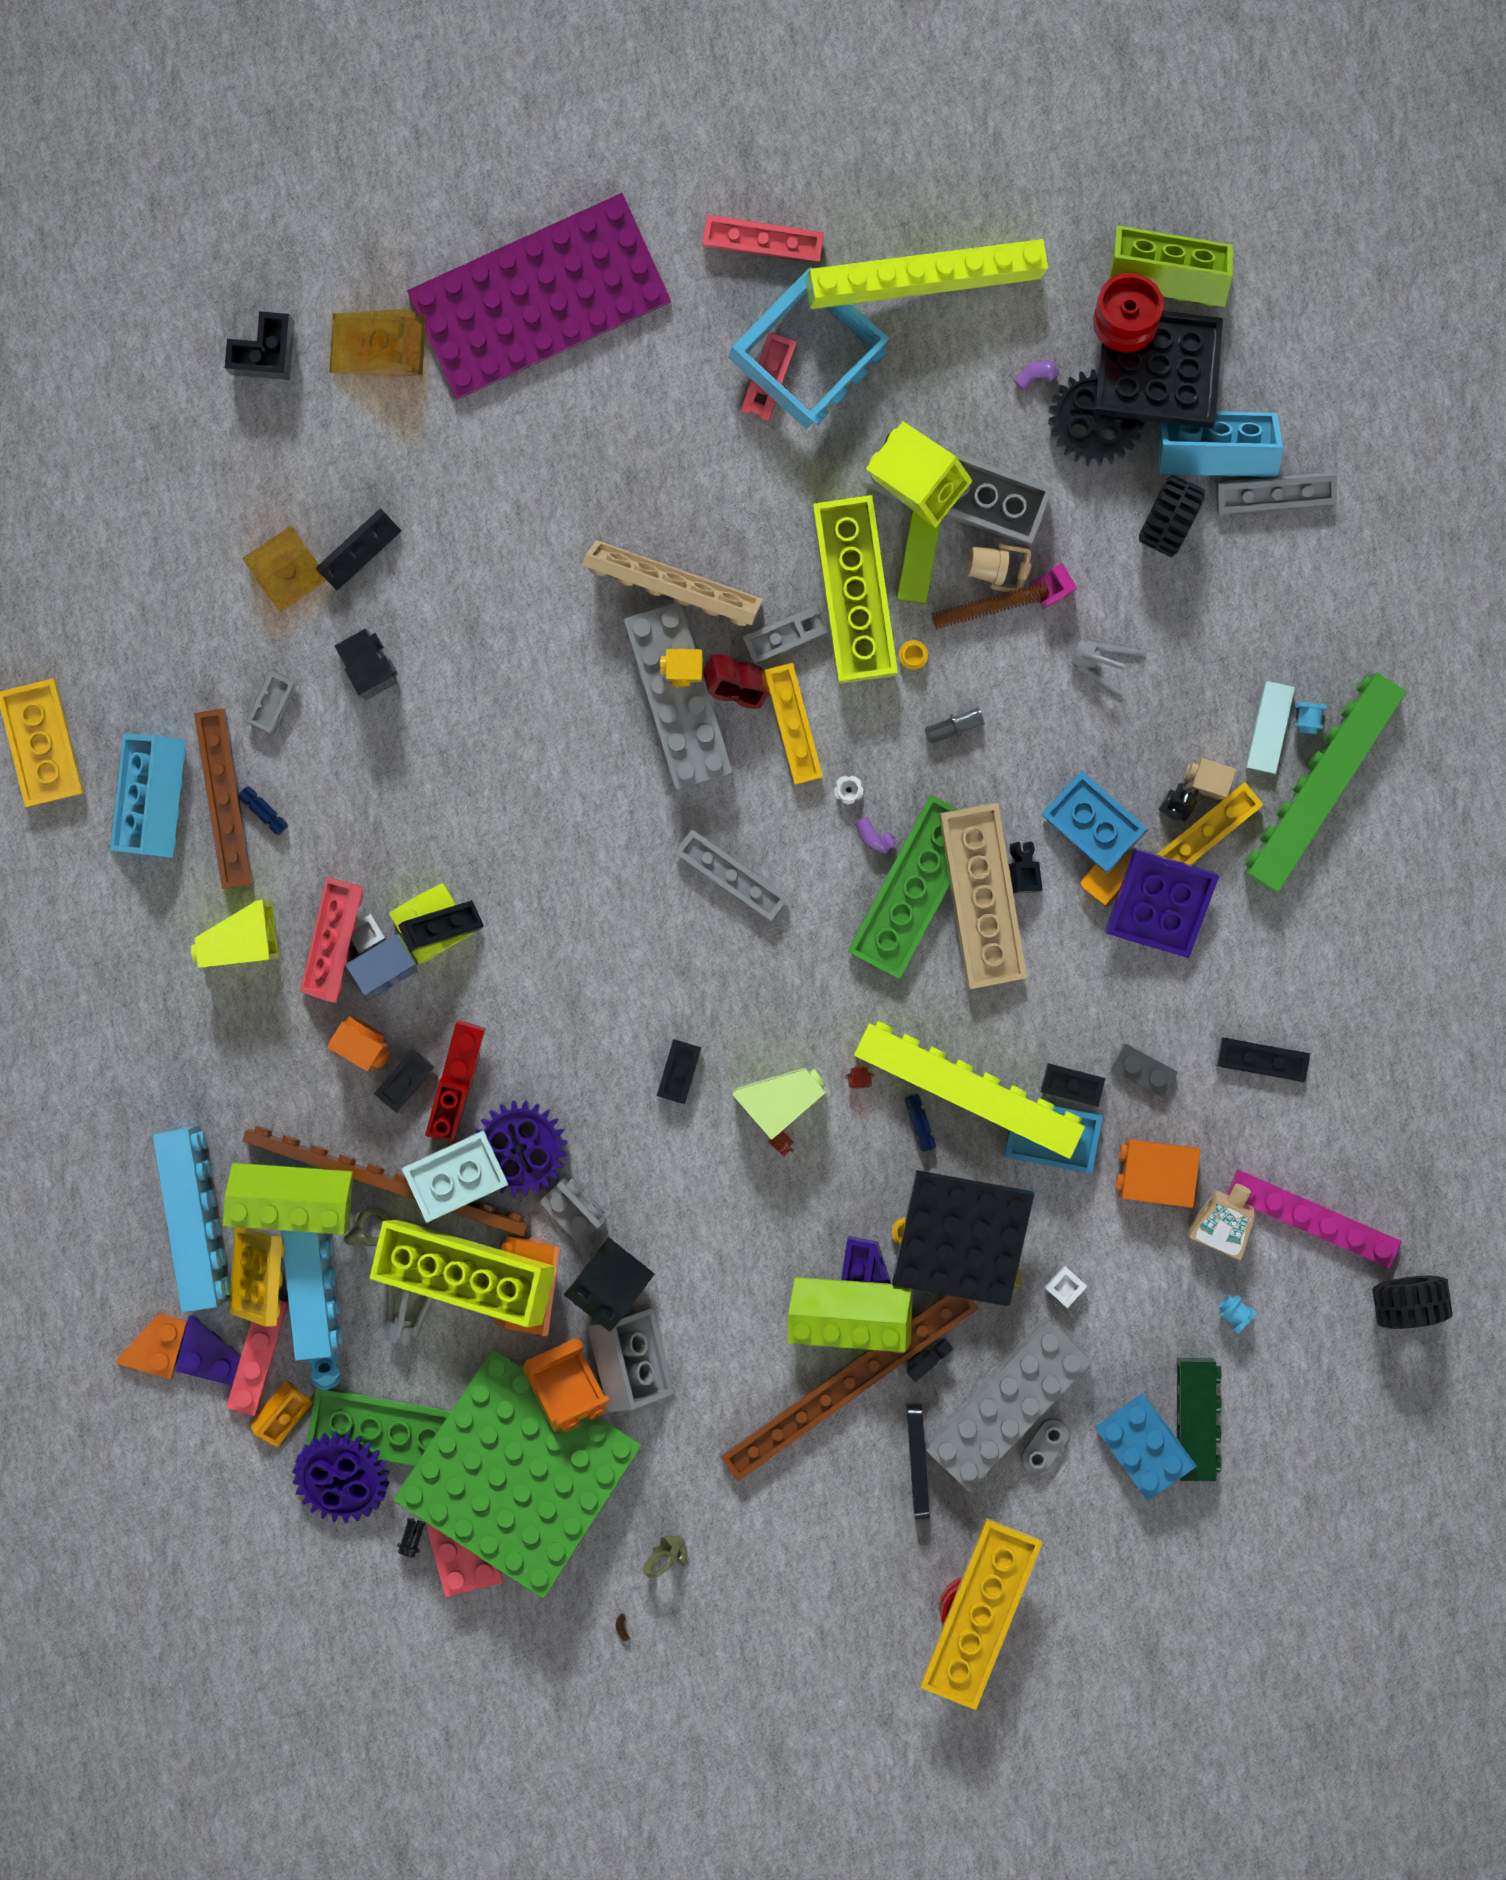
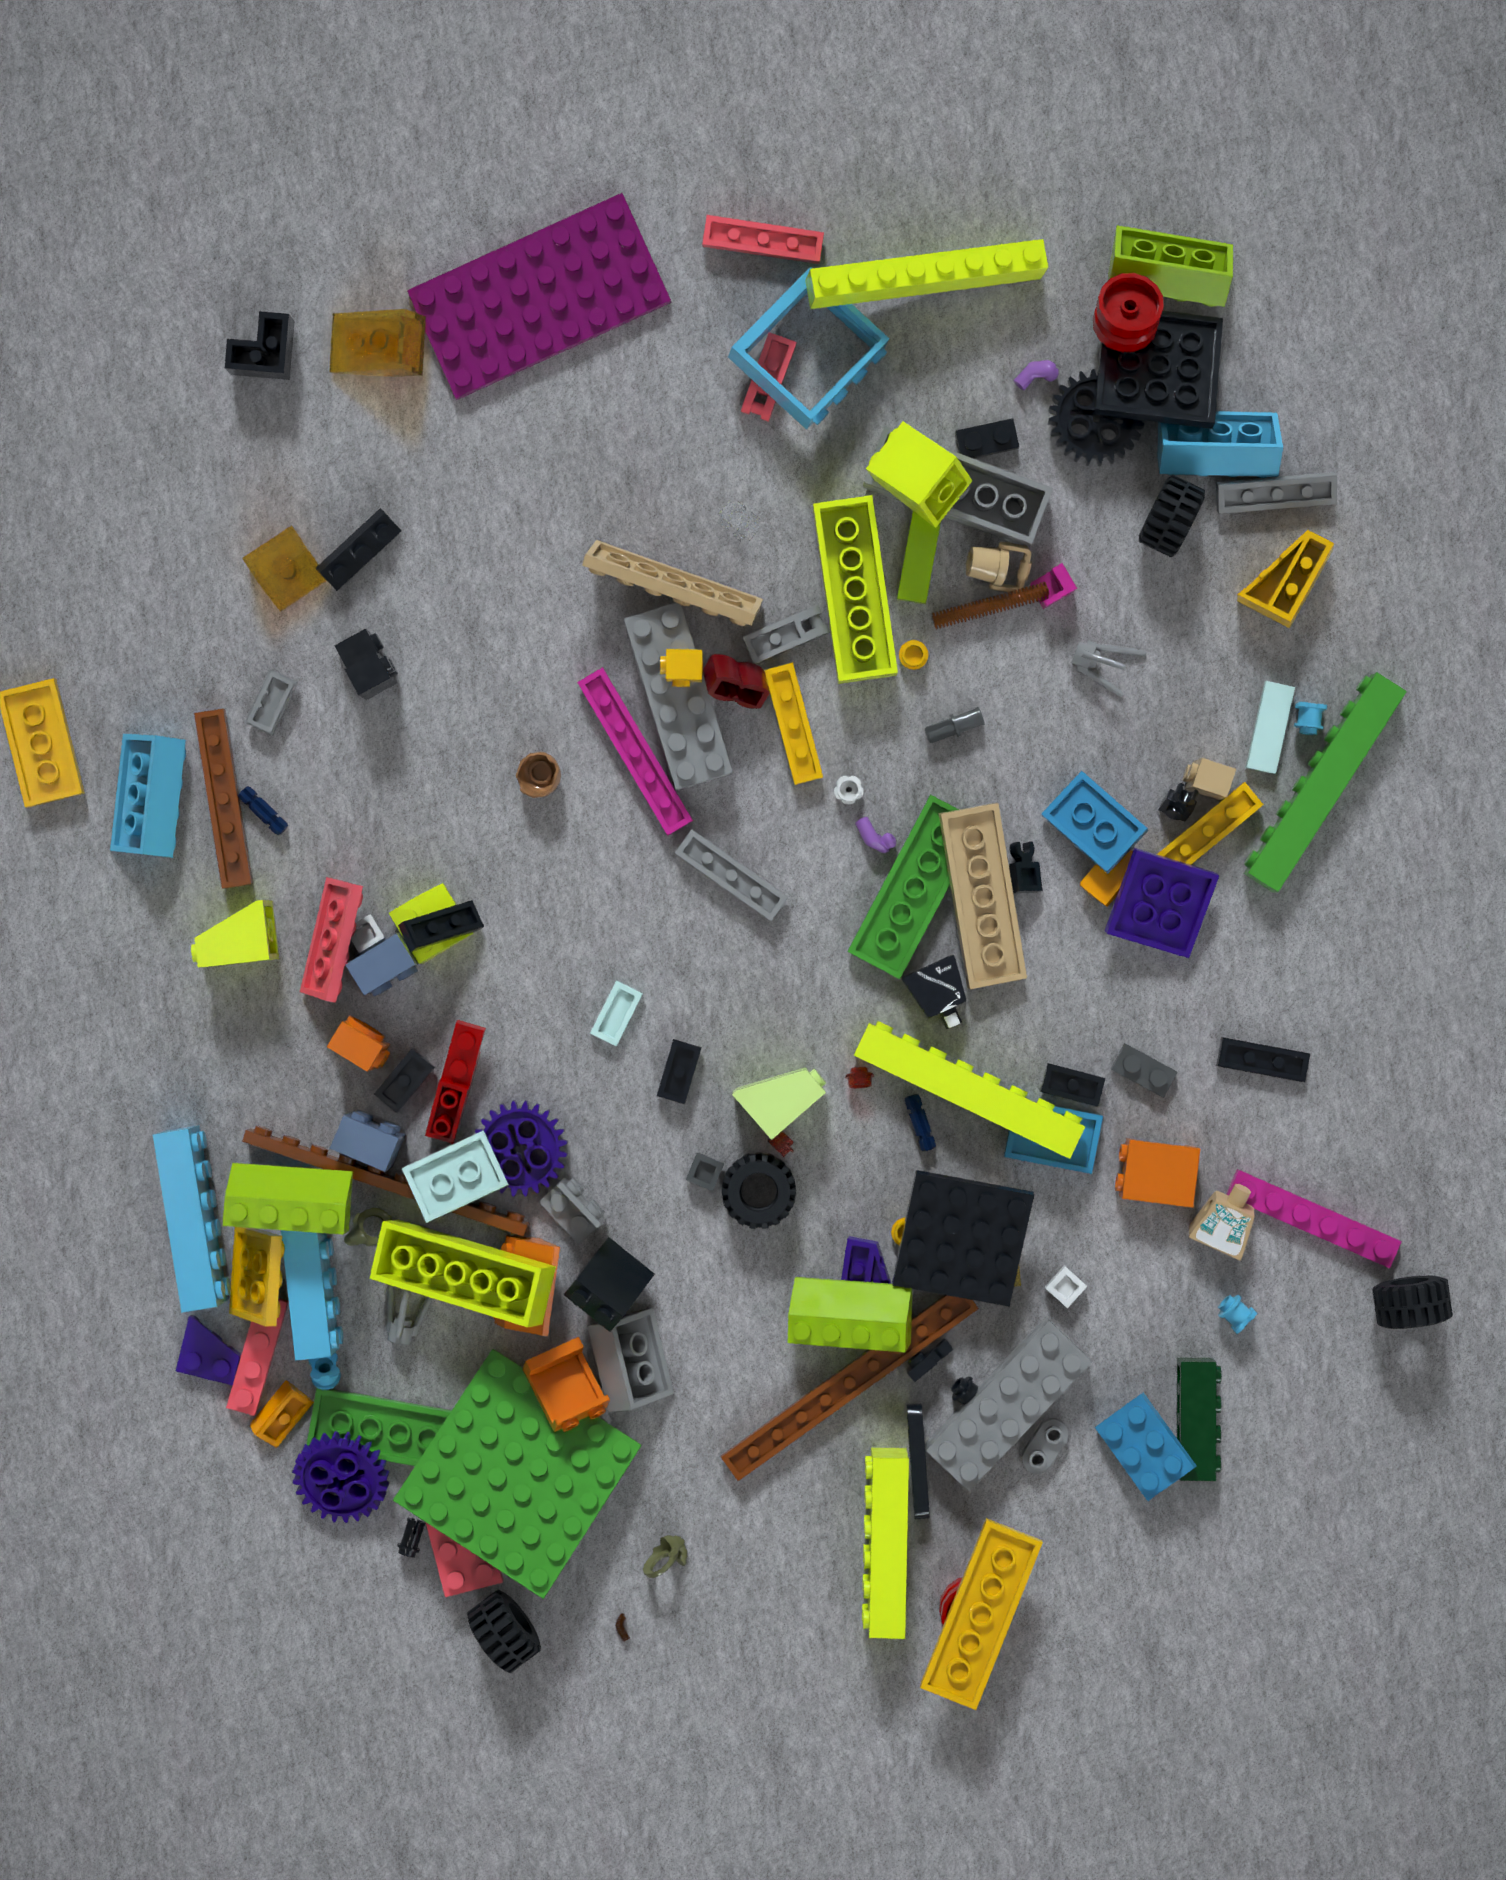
orange wing [116,1313,188,1379] -> none
none -> sand blue brick [330,1109,406,1172]
none -> black tyre [467,1590,541,1673]
none -> medium nougat hair [516,752,561,798]
none -> dark pink plate [577,667,693,836]
none -> light aqua tile [590,980,643,1046]
none -> dark grey plate [686,1152,724,1191]
none -> black tyre [722,1152,796,1229]
none -> neon yellow brick [862,1447,909,1639]
none -> black torso [901,955,966,1029]
none -> black plate [951,1377,978,1405]
none -> black plate [955,418,1019,459]
none -> yellow wedge [1237,530,1334,628]

